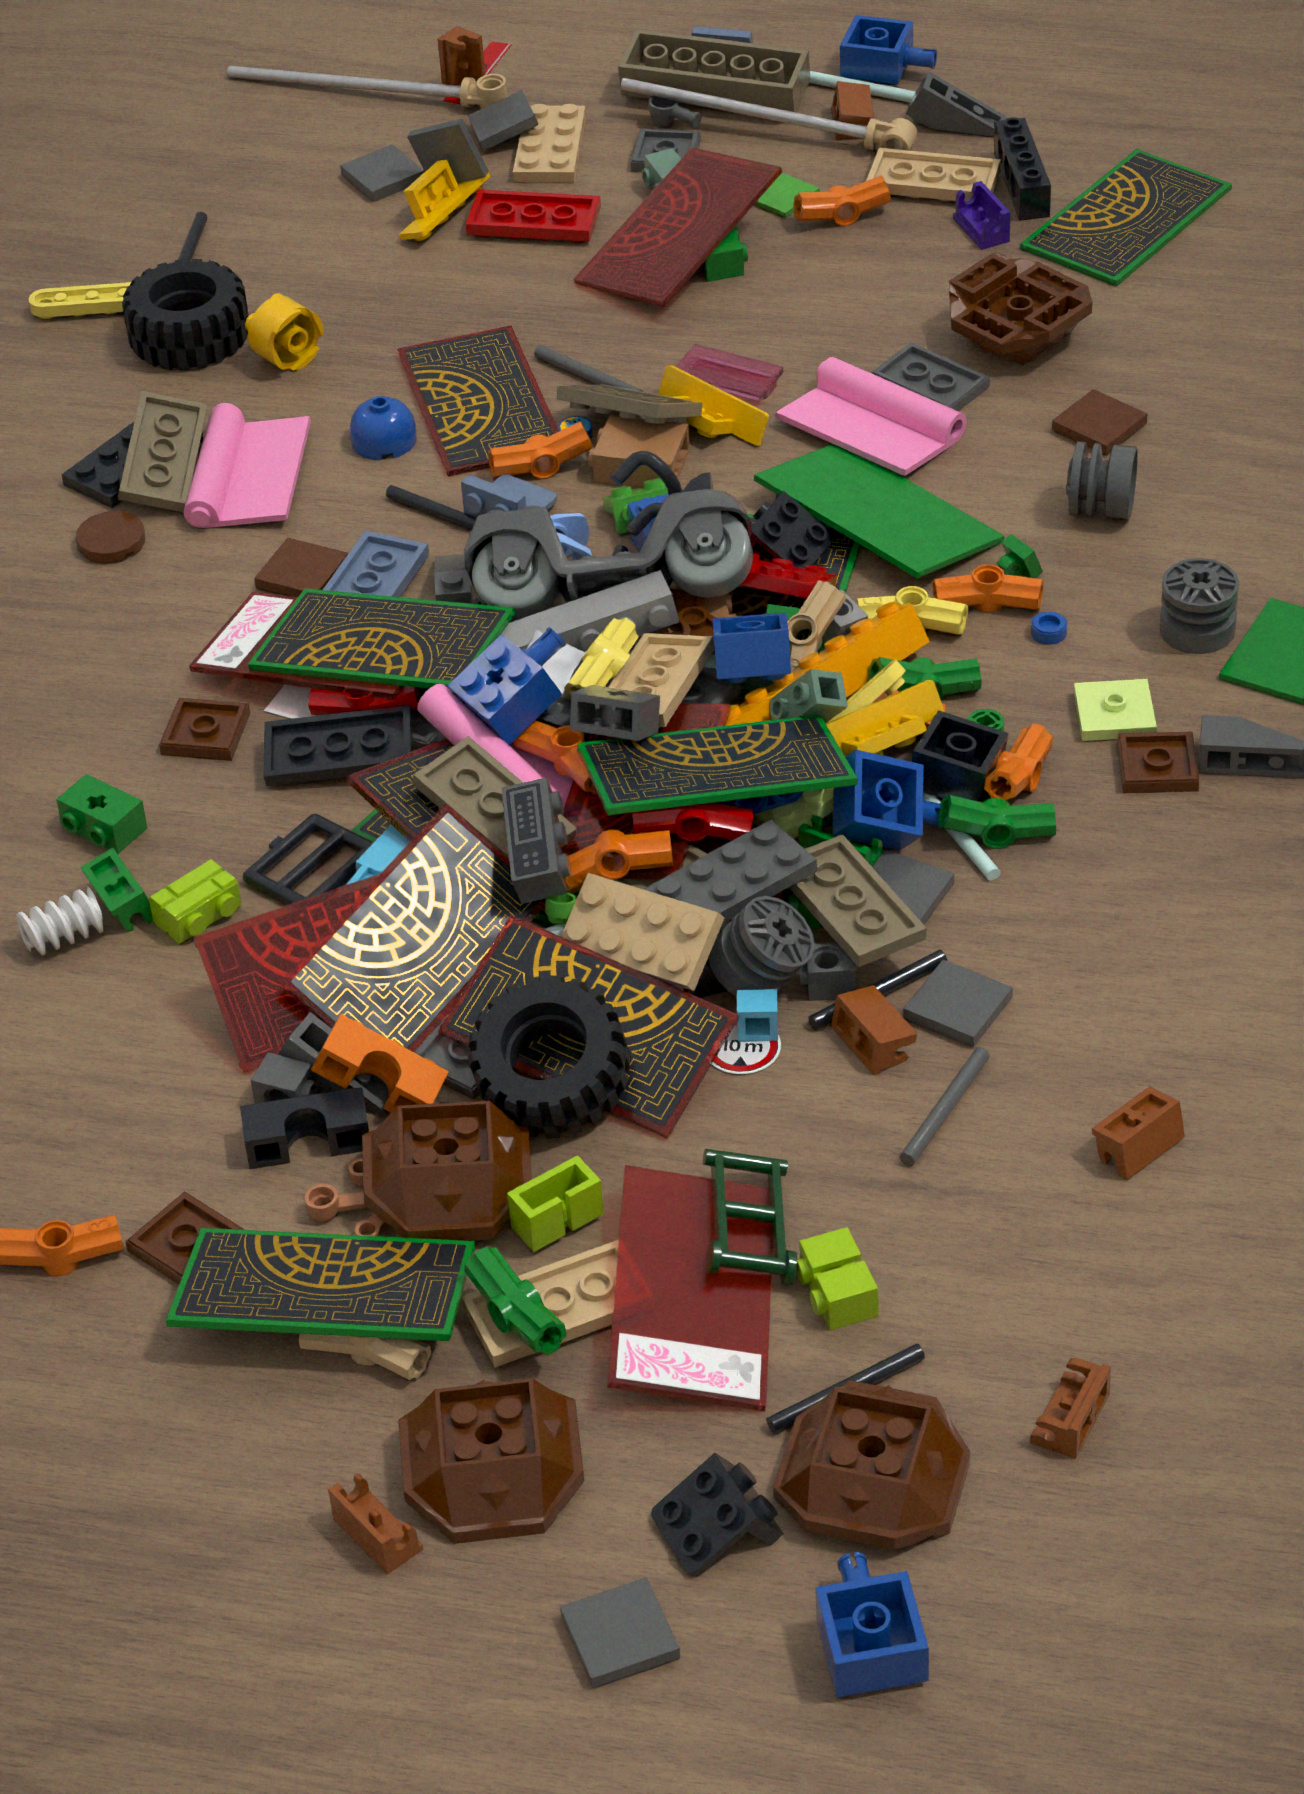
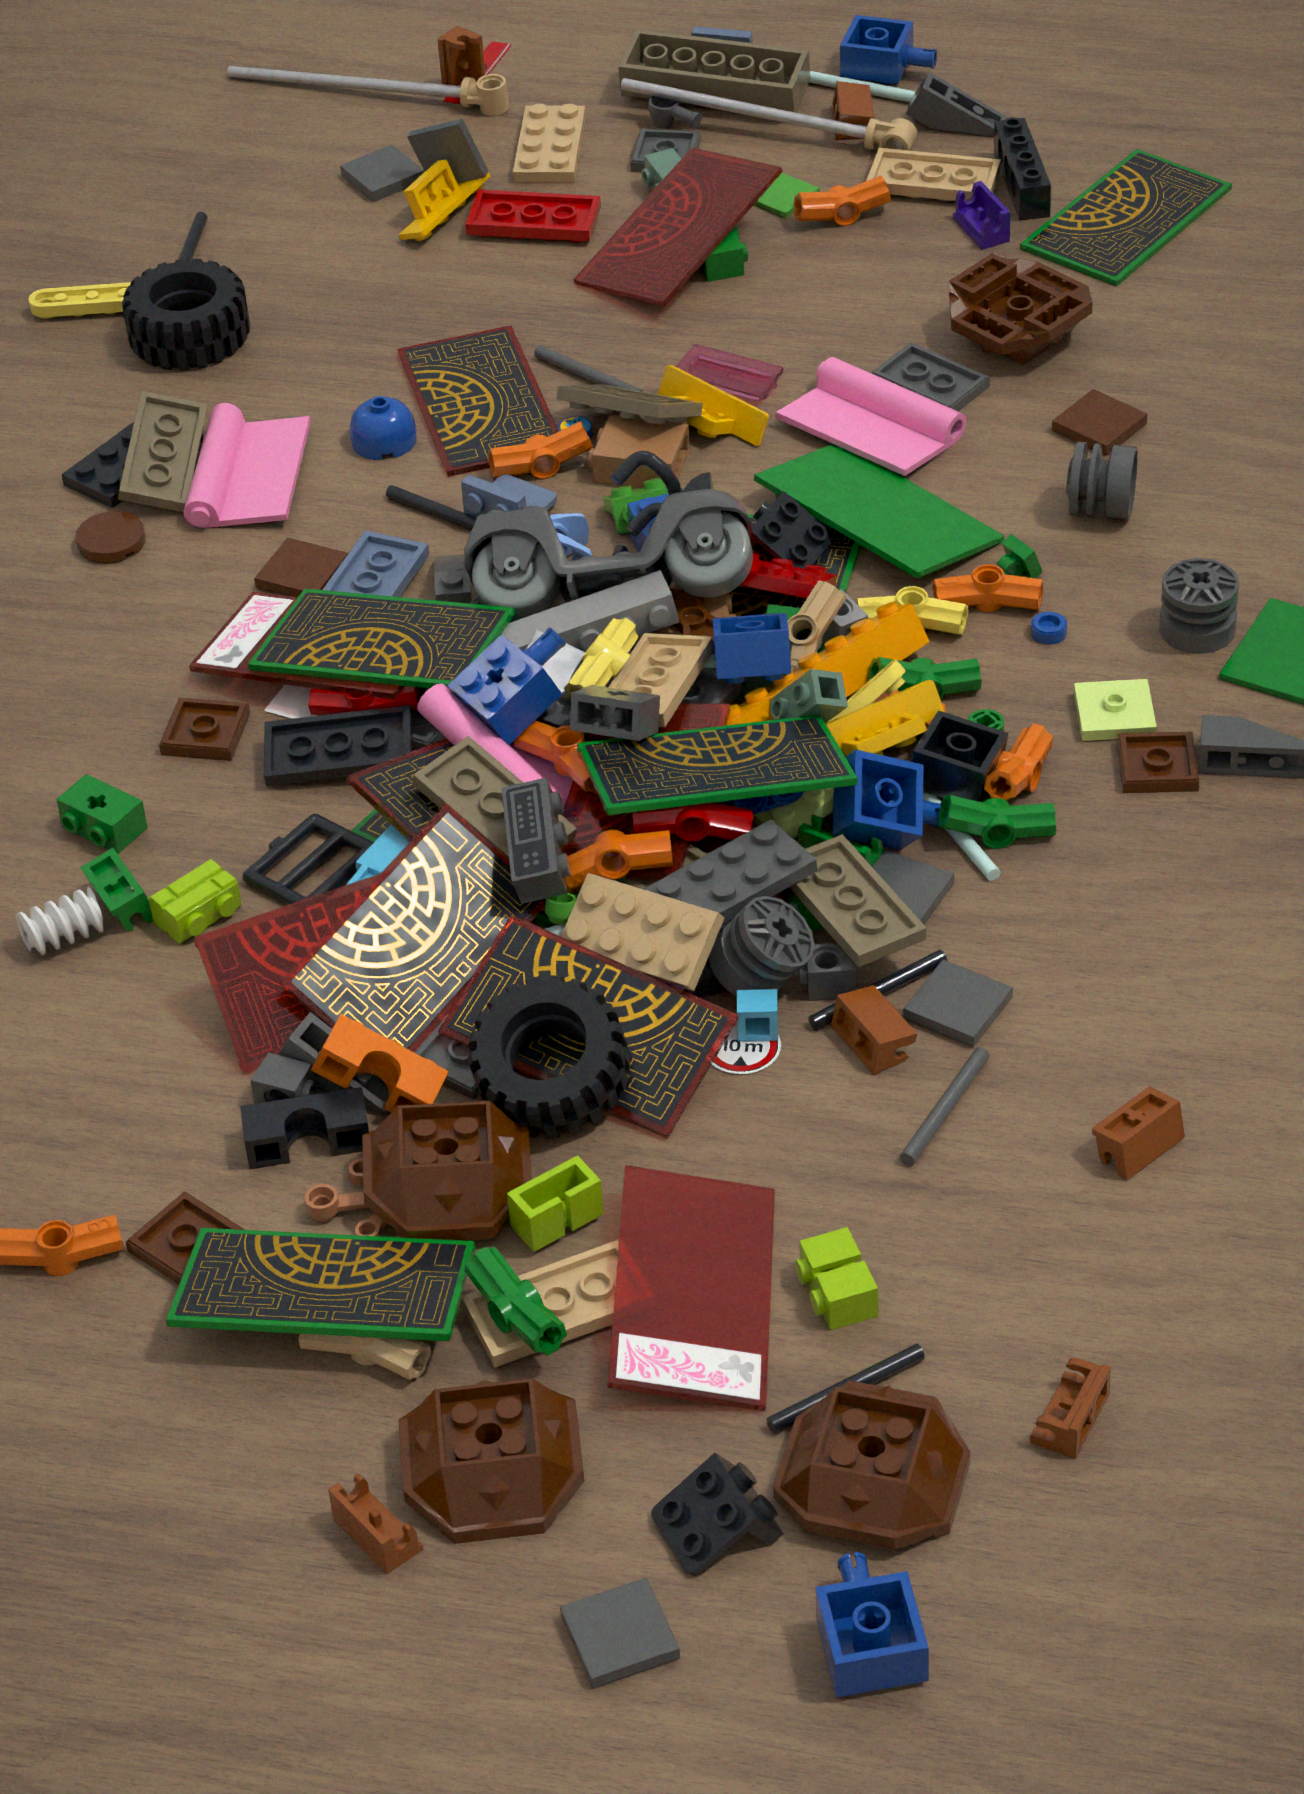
yellow brick [245,293,324,371] -> none
dark grey tile [468,90,538,150] -> none
dark green piece [703,1149,797,1285] -> none

